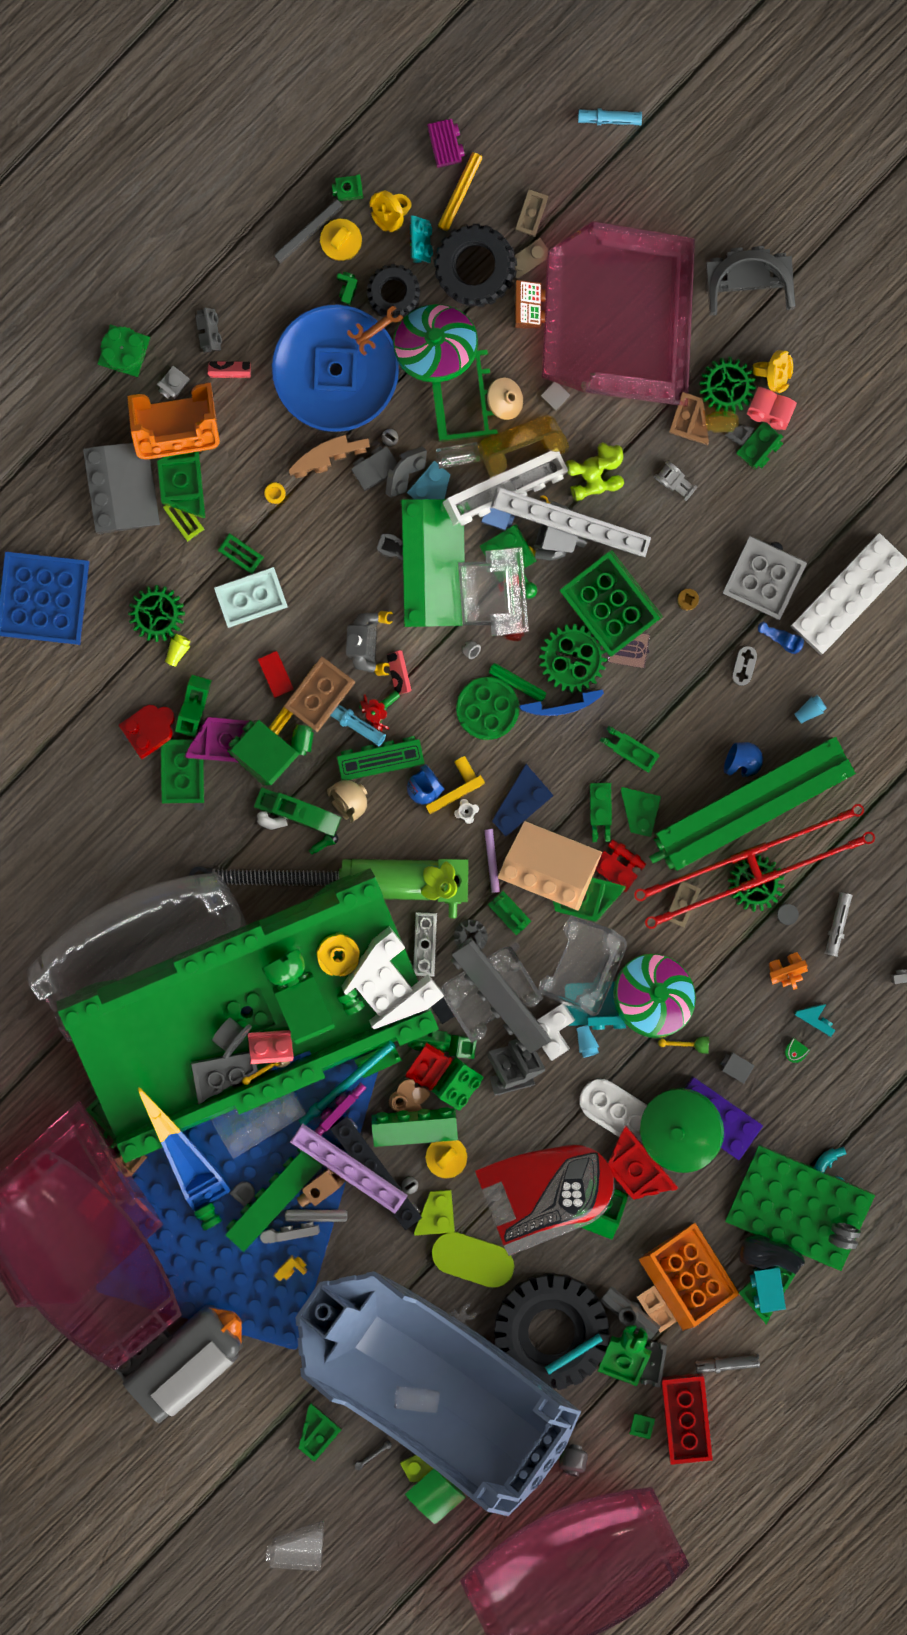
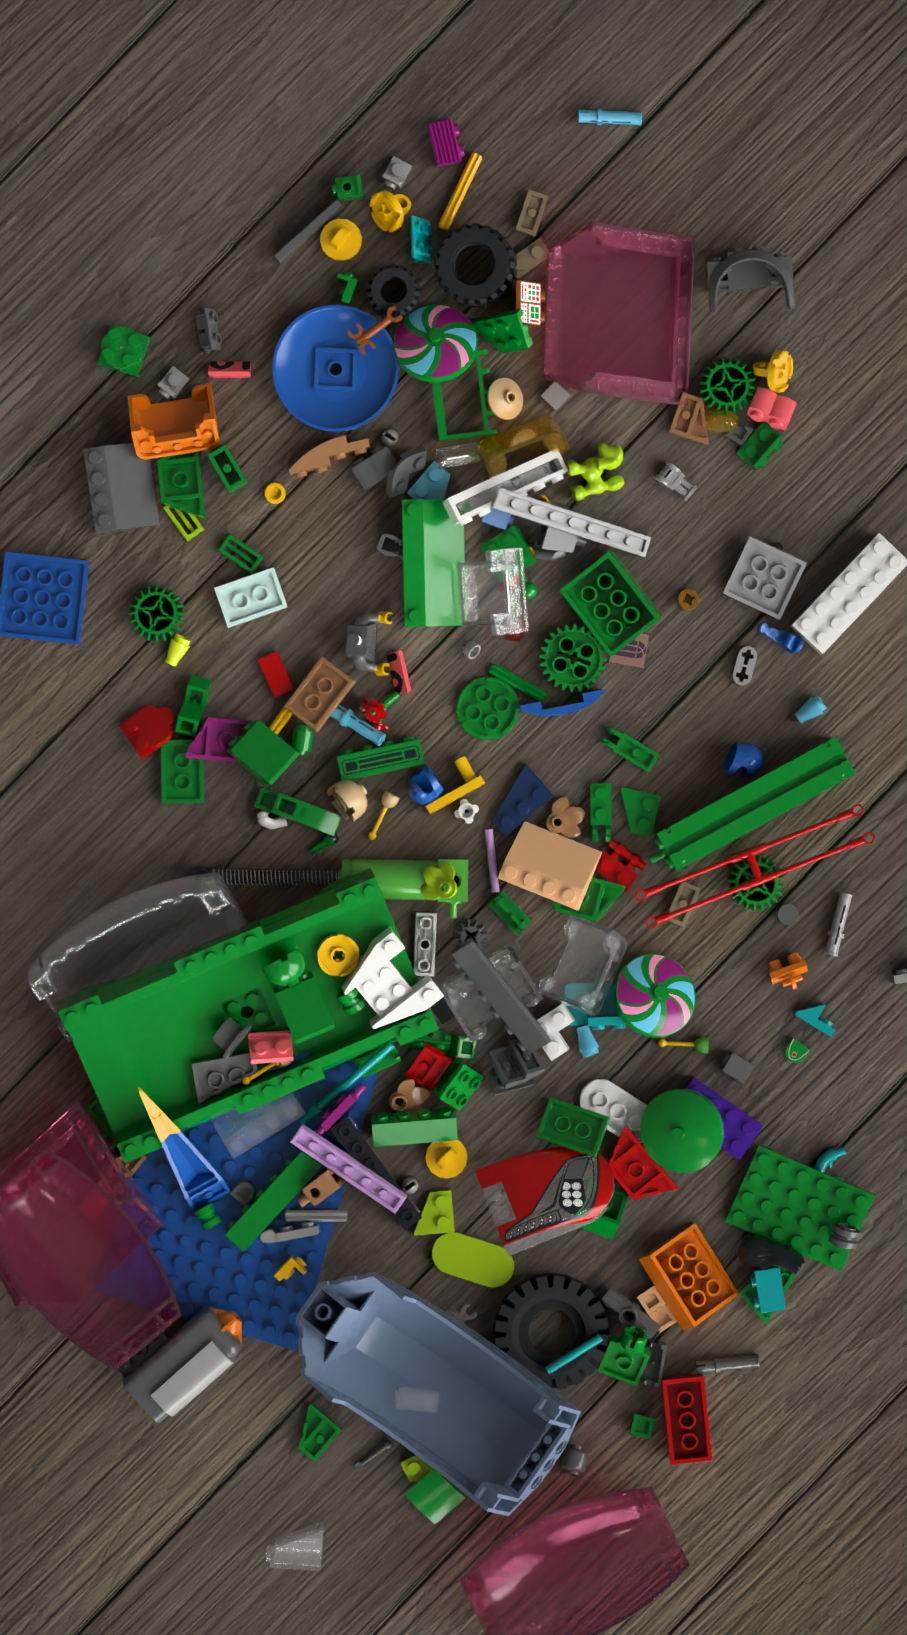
none -> green brick [208,445,248,493]
none -> hinge [368,791,400,840]
none -> light grey bracket [382,156,412,190]
none -> green wing [471,308,533,354]
none -> green plate [536,1098,610,1158]
none -> medium nougat plate [546,797,585,838]

